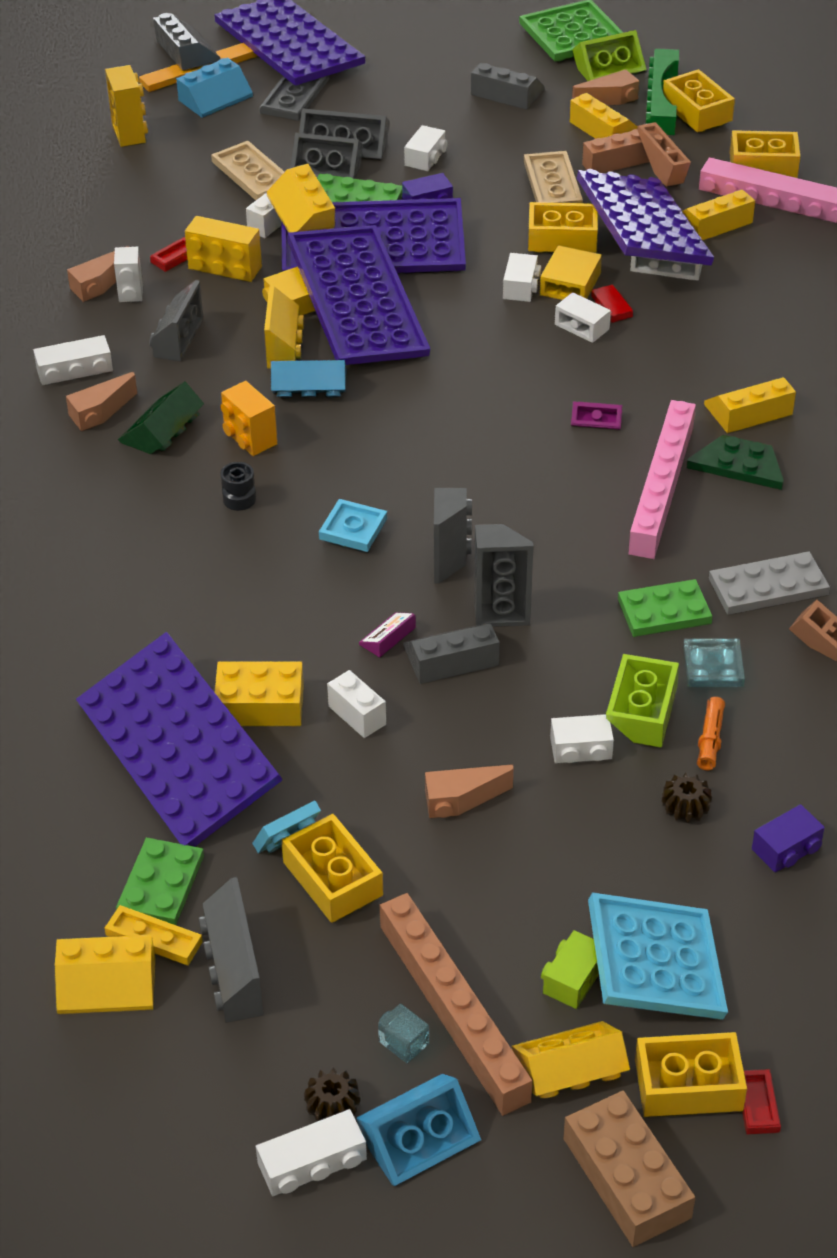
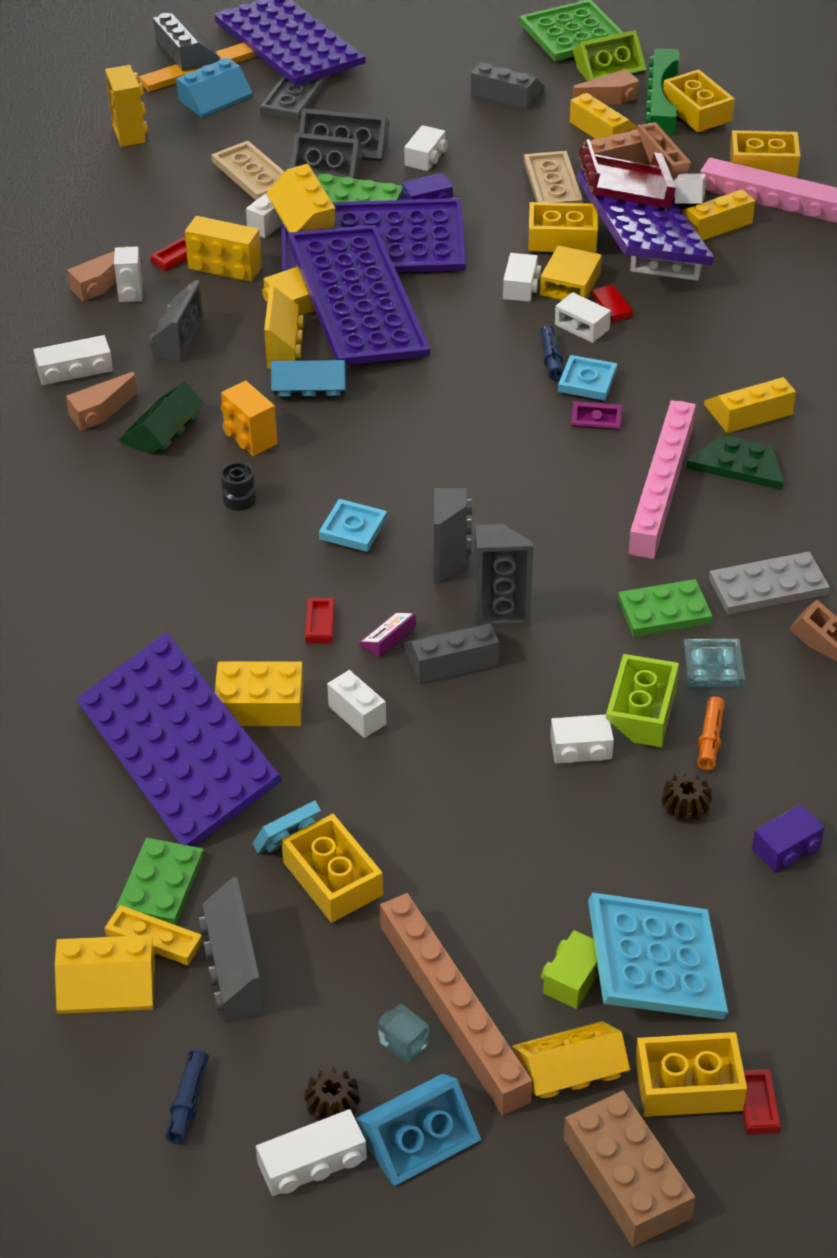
nougat slope [425,765,514,818] -> none
none -> dark blue pin [165,1049,209,1144]
none -> red tile [305,598,335,644]
none -> dark blue pin [540,325,564,380]
none -> medium azure plate [558,355,617,401]
none -> panel [579,139,676,209]
none -> white brick [673,174,706,203]

